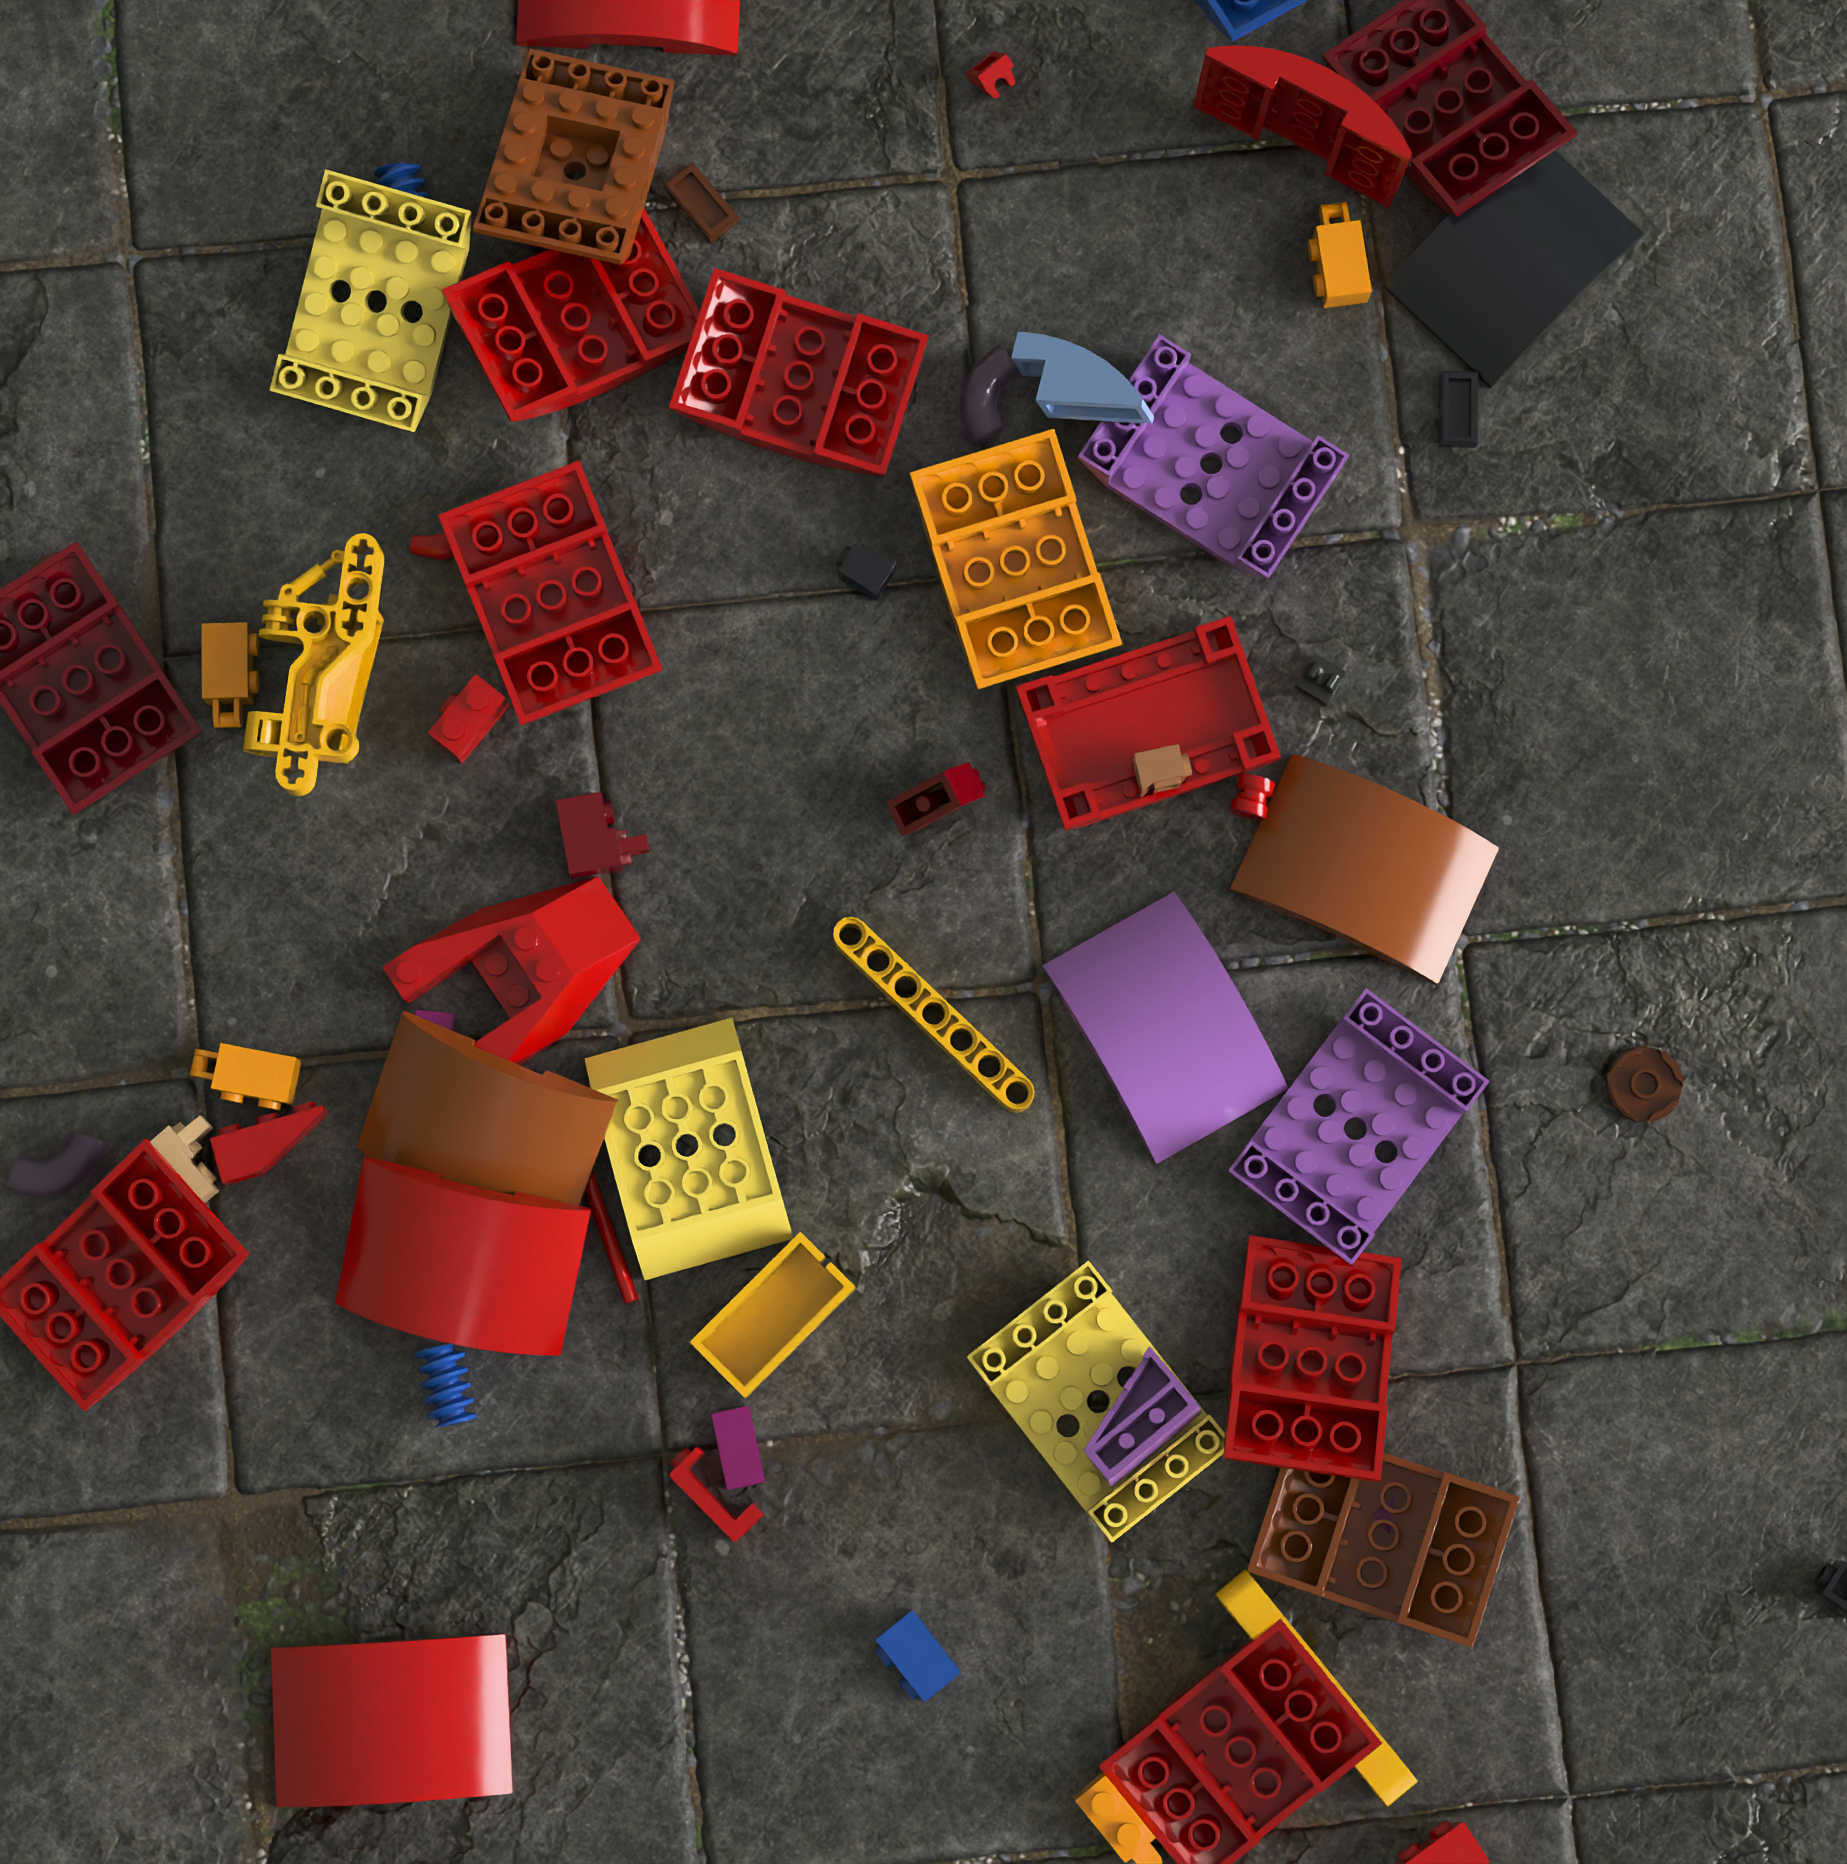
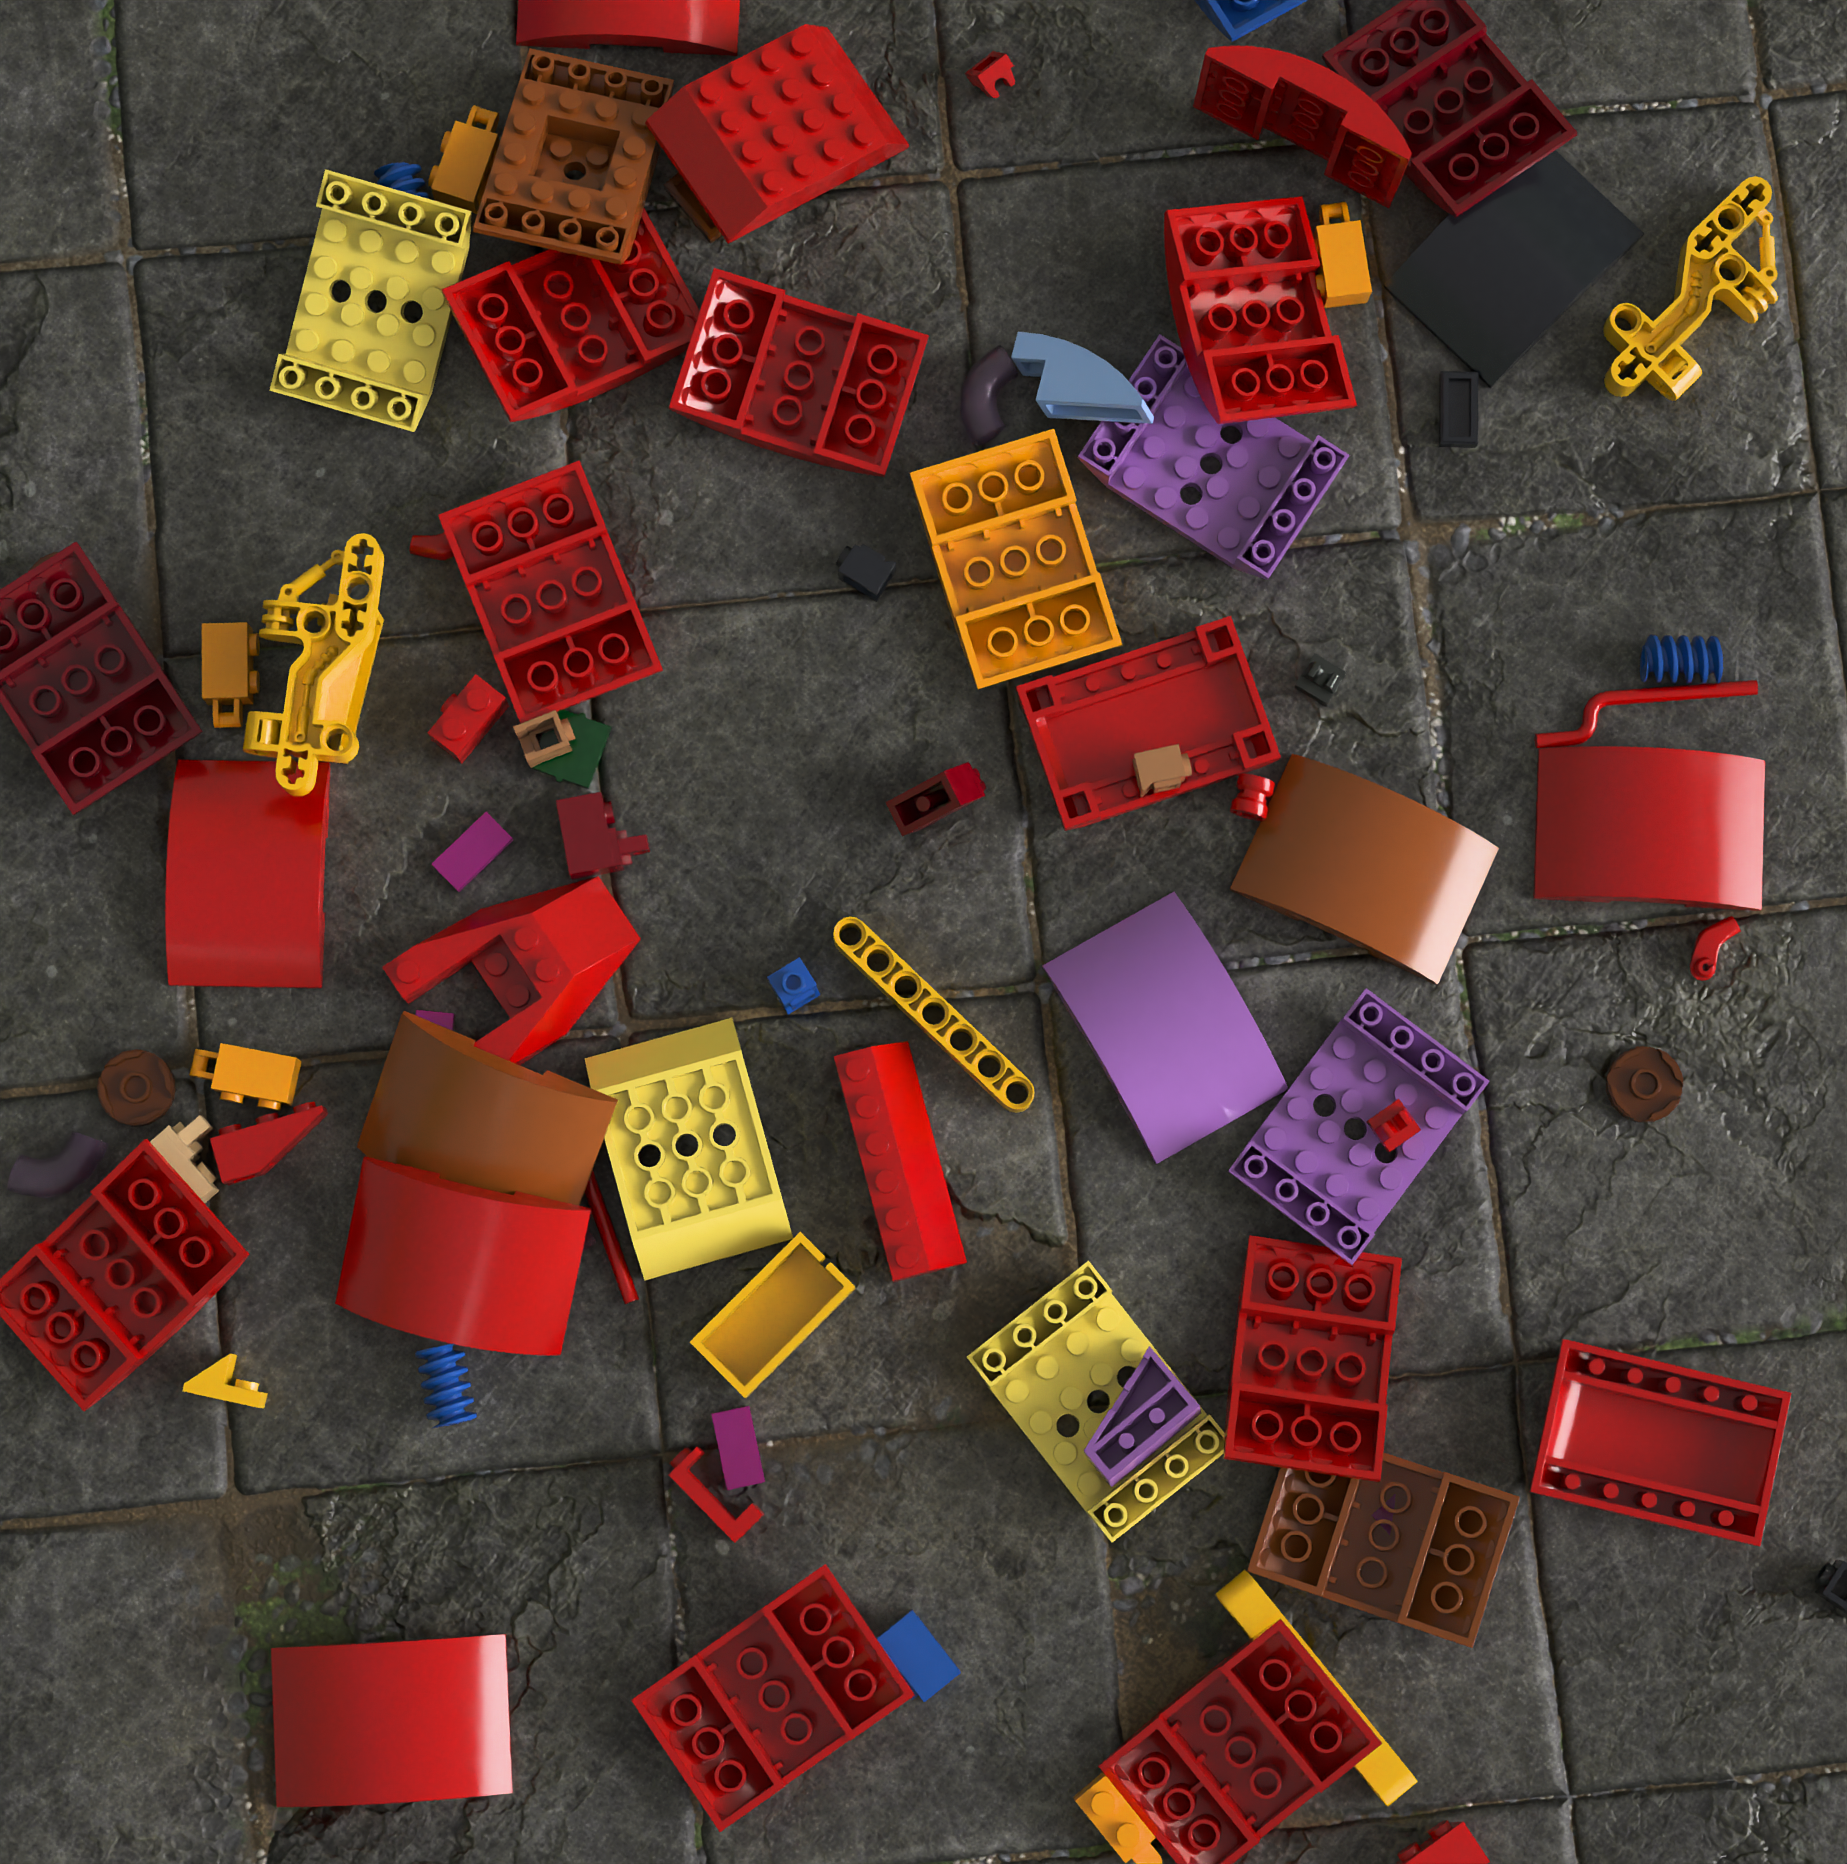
none -> reddish brown tile [97,1049,176,1127]
none -> red slope [165,760,331,989]
none -> yellow slope [182,1354,268,1408]
none -> light orange brick [428,105,500,214]
none -> magenta tile [431,812,513,892]
none -> medium nougat window [513,710,576,768]
none -> dark green piece [531,710,612,789]
none -> red slope [631,1564,915,1832]
none -> red slope [645,24,909,244]
none -> blue window [767,957,820,1015]
none -> red slope [834,1041,967,1283]
none -> red slope [1164,196,1357,424]
none -> red tile [1366,1099,1421,1153]
none -> red slope [1529,1339,1792,1547]
none -> red slope [1533,746,1765,911]
none -> red piece [1534,680,1758,749]
none -> yellow beam [1603,176,1778,401]
none -> blue piece [1640,635,1723,684]
none -> red arm [1689,916,1741,981]

